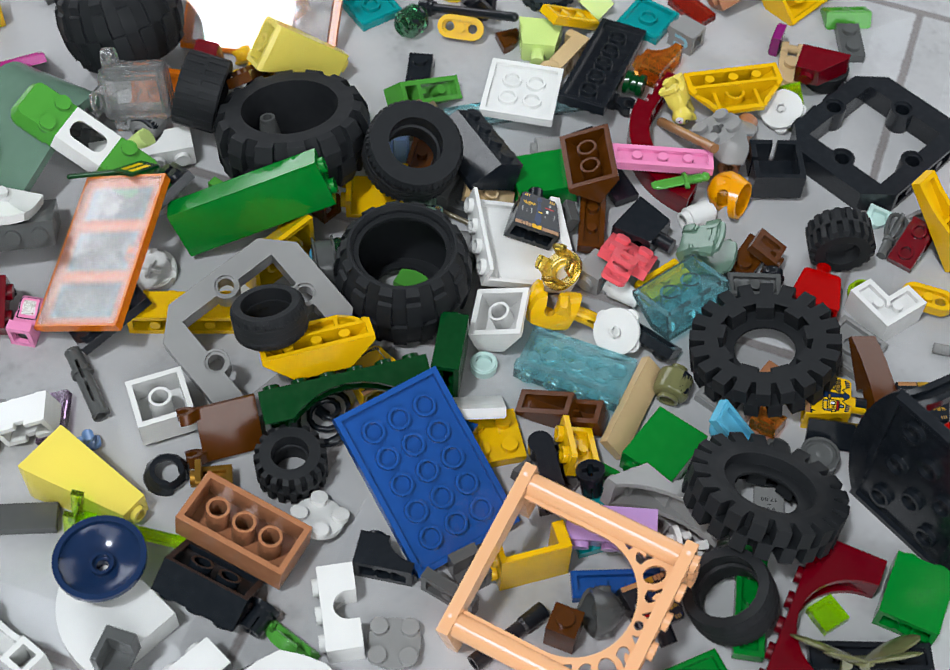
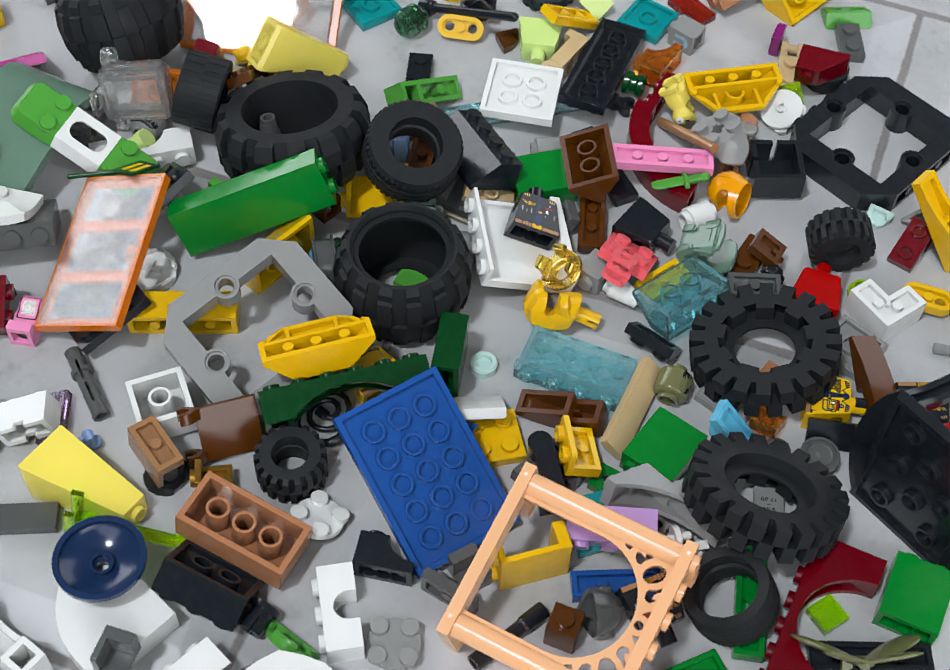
black tyre [230,284,309,351] -> none
white slope [468,287,531,352] -> none
black bush [576,459,605,499] -> none
white piece [593,307,641,355] -> none
dark grey piece [876,213,909,260] -> none
none -> medium nougat panel [127,414,184,488]

